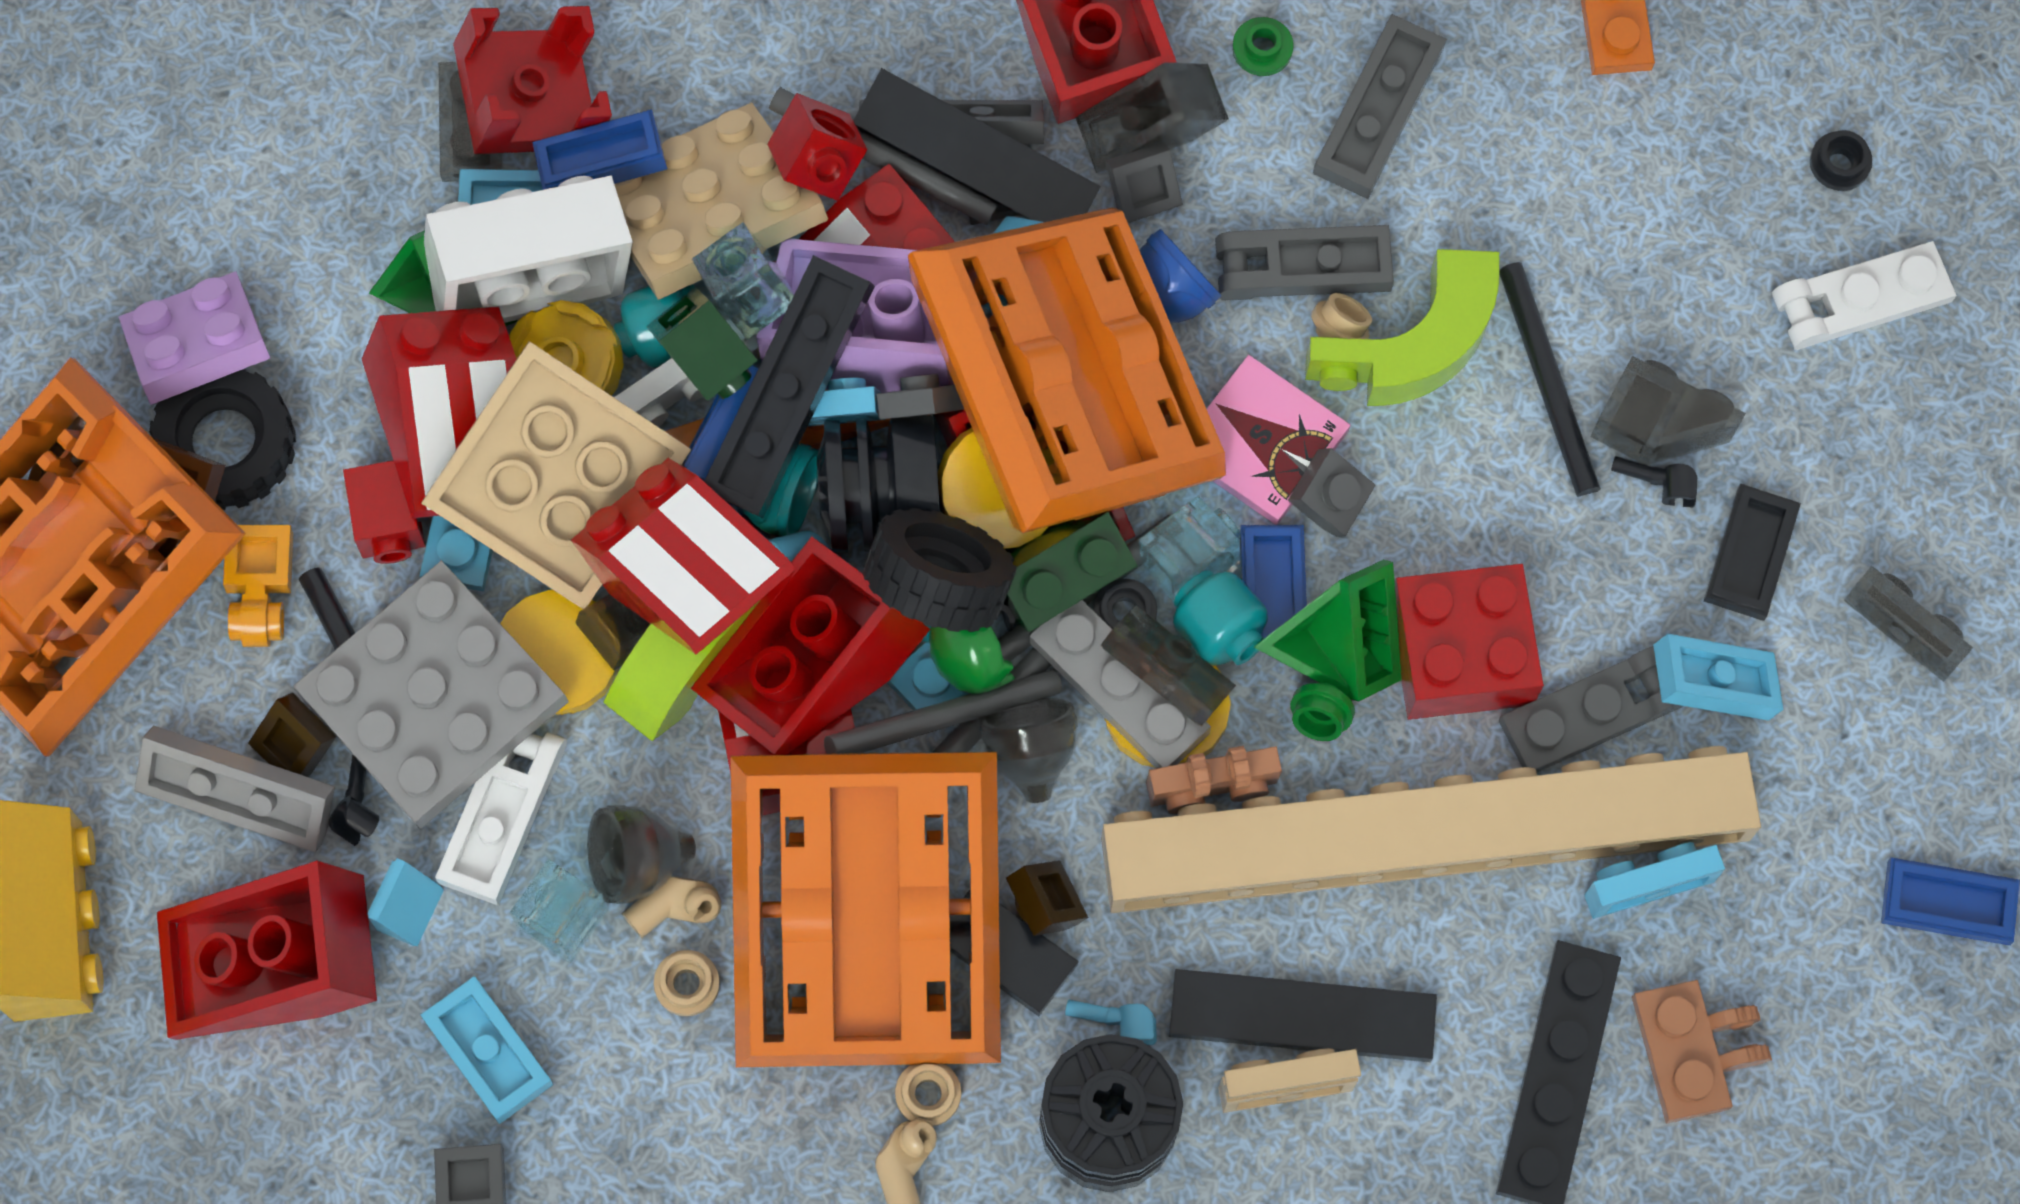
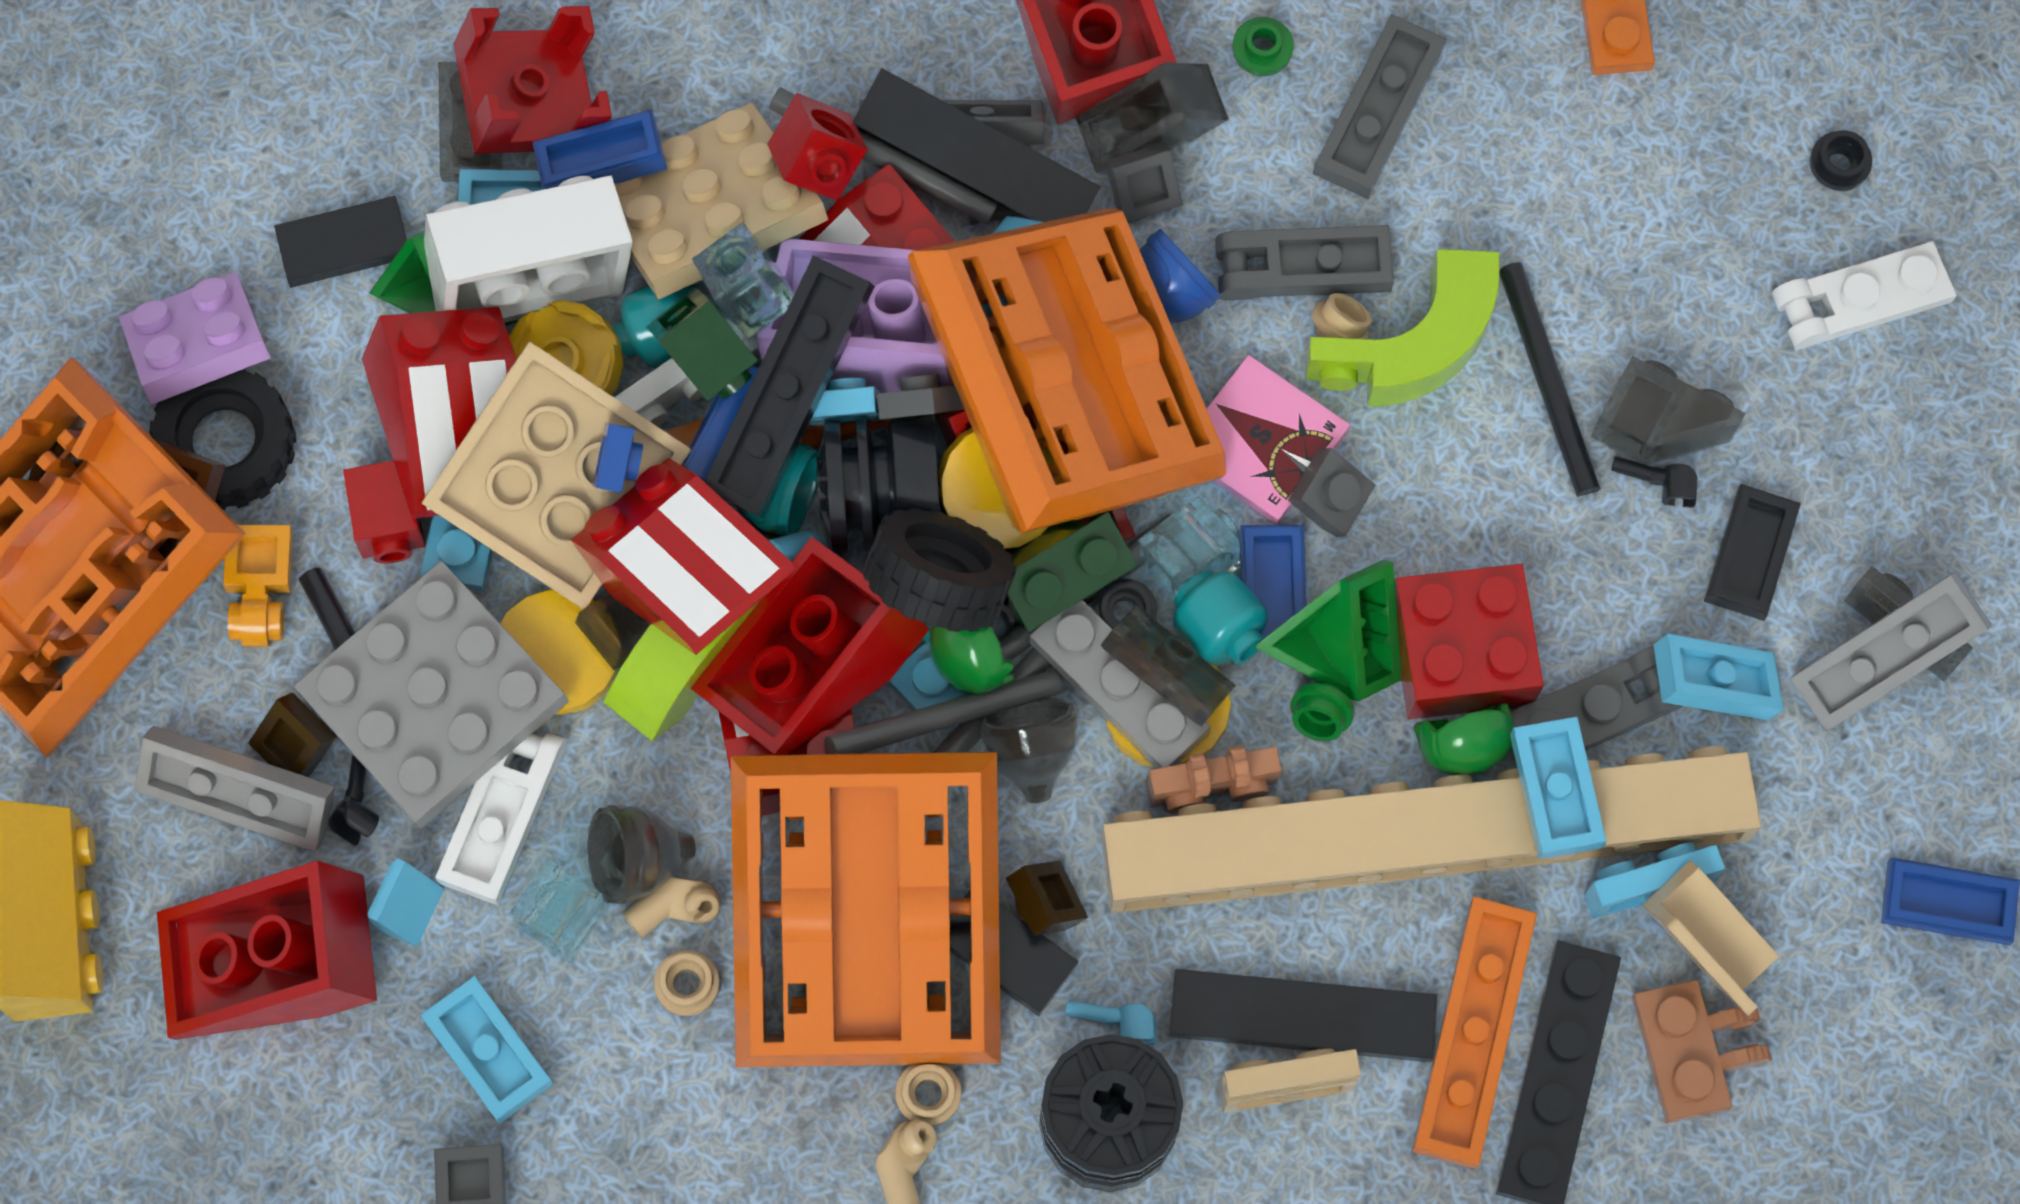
none -> black tile [274,196,407,288]
none -> blue plate [592,422,643,493]
none -> orange plate [1412,897,1537,1169]
none -> green hair [1414,703,1515,776]
none -> medium azure plate [1510,717,1607,860]
none -> tan panel [1642,860,1780,1016]
none -> light grey plate [1790,571,1992,731]

